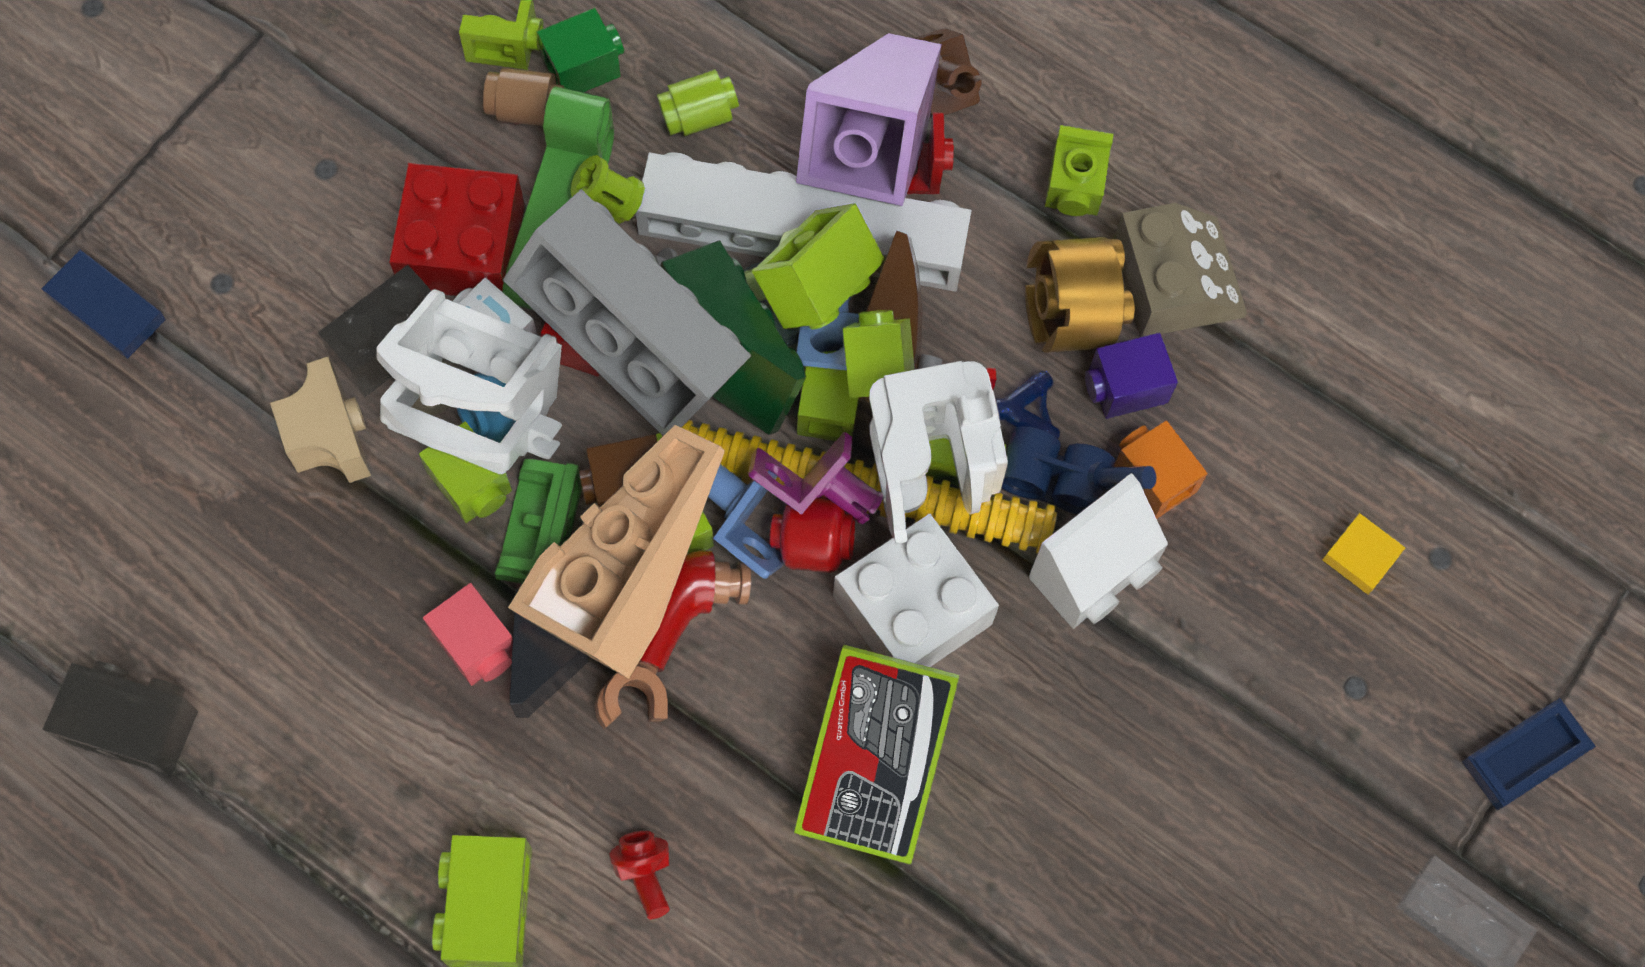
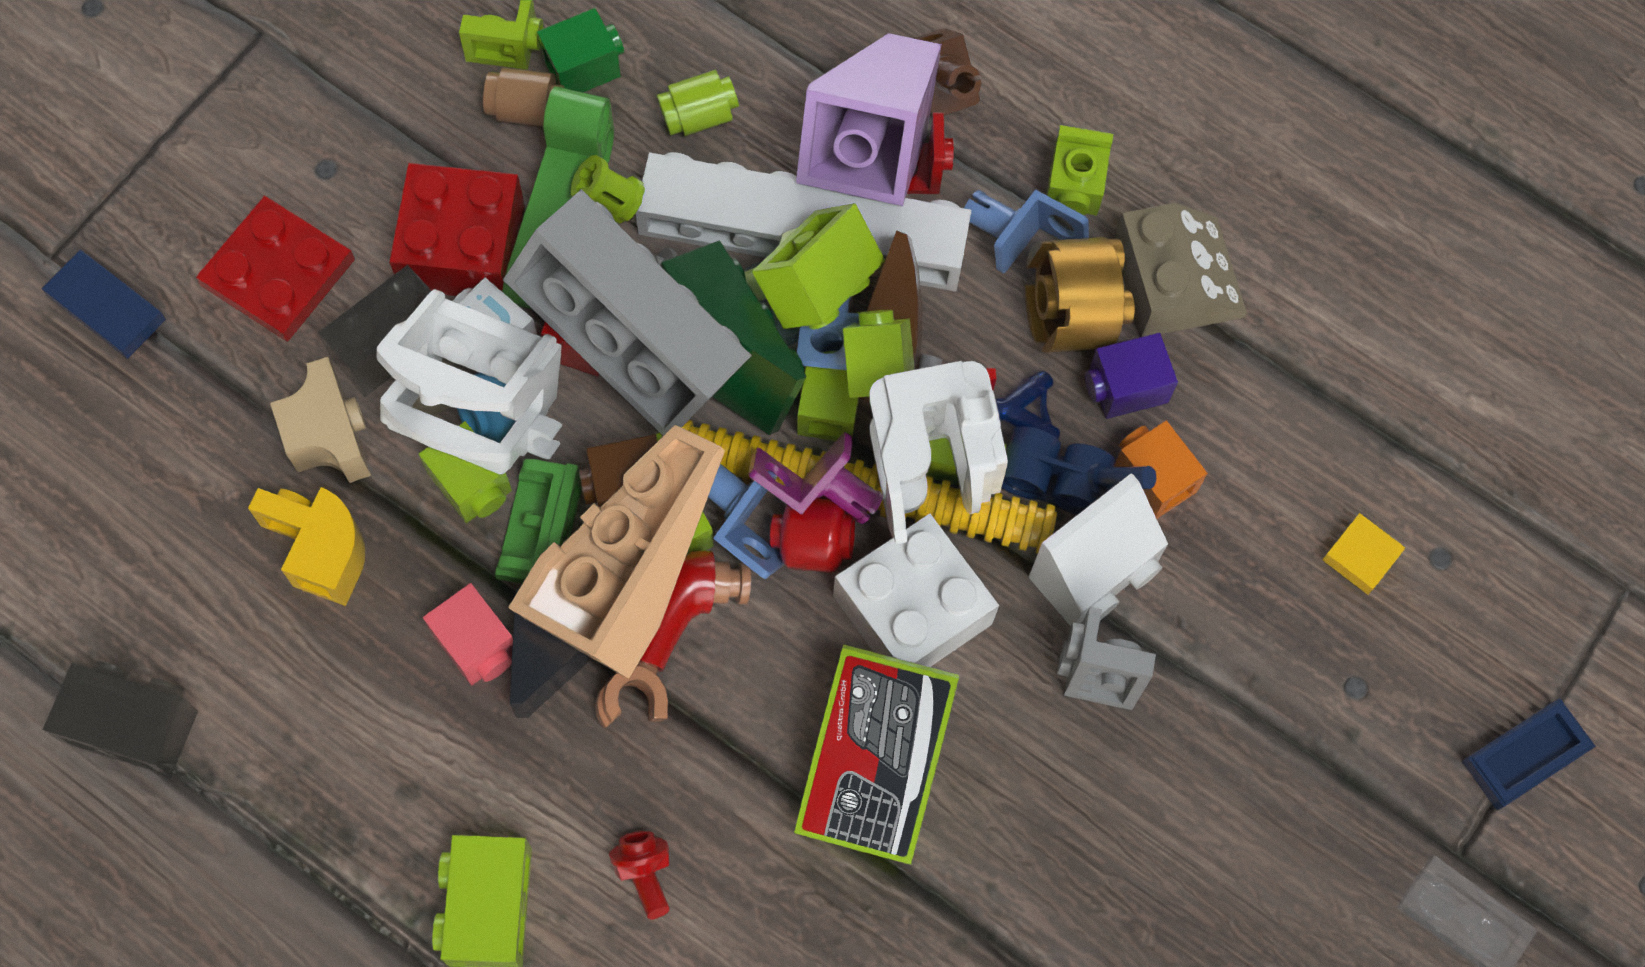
none -> red plate [196,195,355,342]
none -> yellow brick [248,487,365,606]
none -> medium blue bracket [964,190,1089,273]
none -> light grey bracket [1057,607,1156,710]

